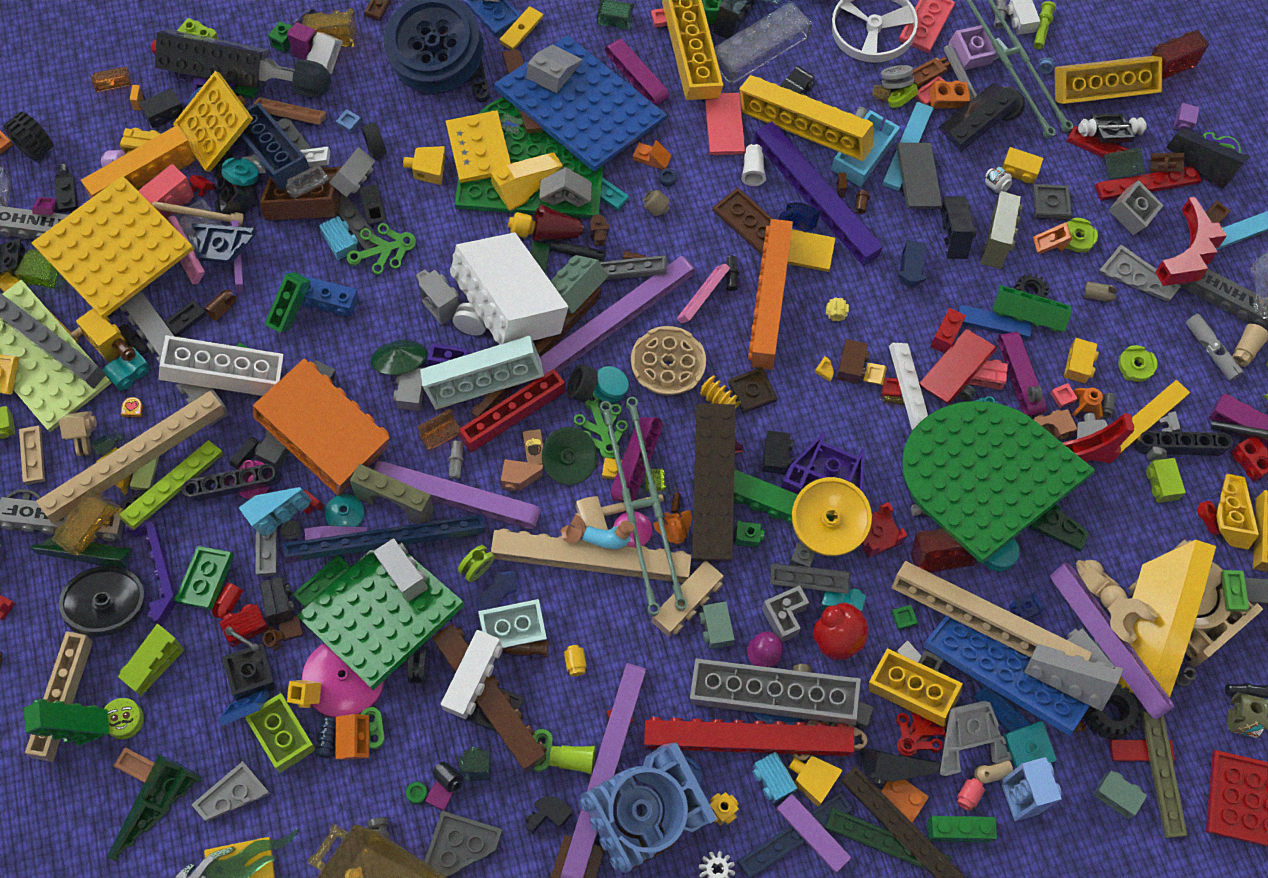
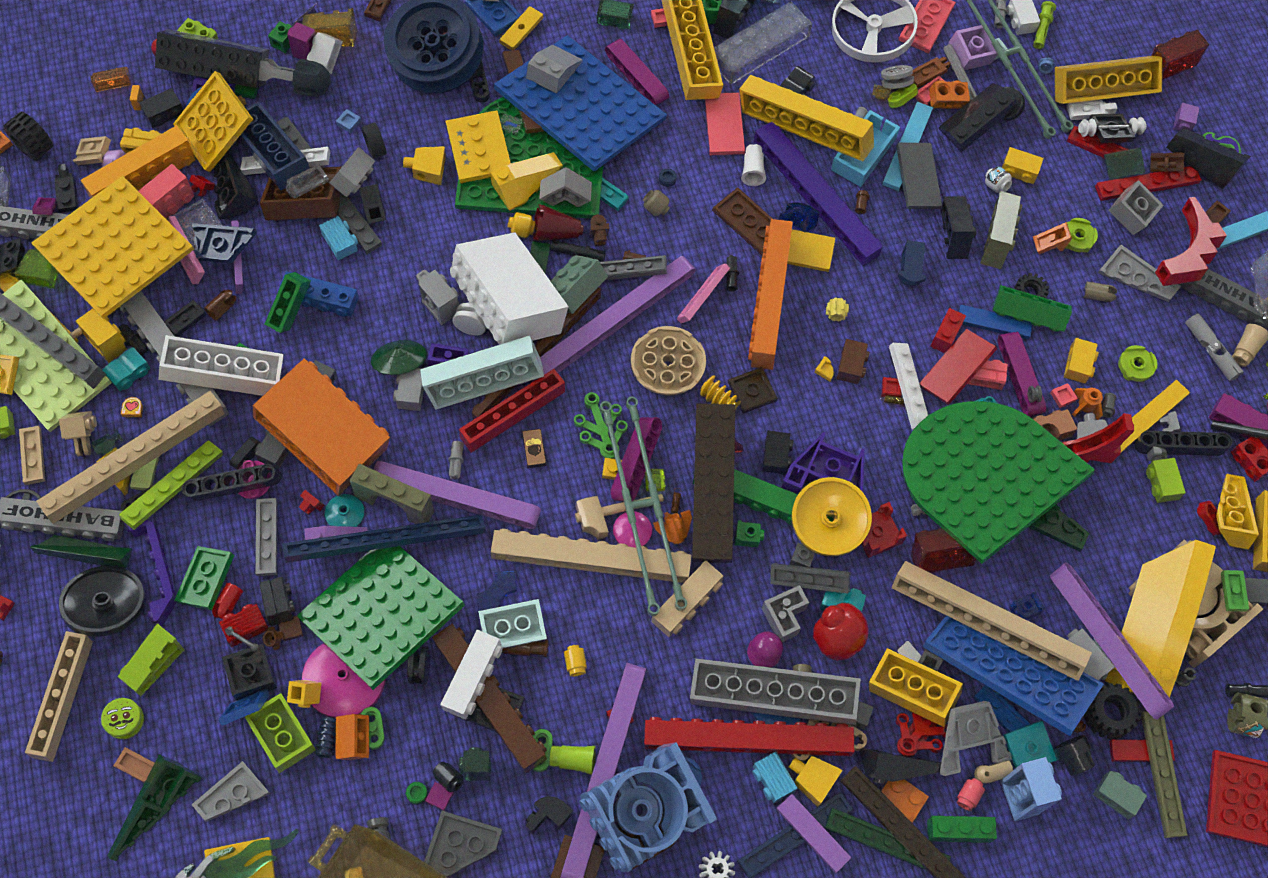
green wedge [24,699,110,746] -> none
clear yellow wedge [52,490,124,556] -> none
reddish brown pin [112,338,136,361] -> none
tan piece [152,202,243,227] -> none
teal tile [222,158,259,186] -> none
medium azure slope [239,487,312,537] -> none
nougat tile [252,97,326,125] -> none
dark grey plate [280,520,301,540] -> none
green tile [292,555,351,608] -> none
bright green plant [347,223,416,275] -> none
brick [373,538,428,602] -> none
clear orange panel [417,409,460,451] -> none
lime head [457,545,495,582] -> none
nougat slope [501,459,543,492] -> none
dark green hat [542,427,597,485] -> none
piece [560,515,634,549] -> none
black tyre [567,364,598,402] -> none
teal head [593,366,629,403] -> none
orange slope [632,140,672,170] -> none
sand green brick [699,602,735,649] -> none
yellow brick [709,792,739,826] -> none
reddish brown tile [836,173,847,197] -> none
yellow plate [863,363,887,385] -> none
green tile [891,605,918,630] -> none
dark grey bush [957,384,976,401] -> none
teal head [984,539,1019,572] -> none
light grey wedge [1024,644,1123,711] -> none
dark grey plate [1032,184,1072,219] -> none
tan piece [1076,560,1158,644] -> none
none -> tan plate [73,136,111,165]
none -> black piece [1053,735,1095,776]
none -> white hinge [1067,100,1117,120]

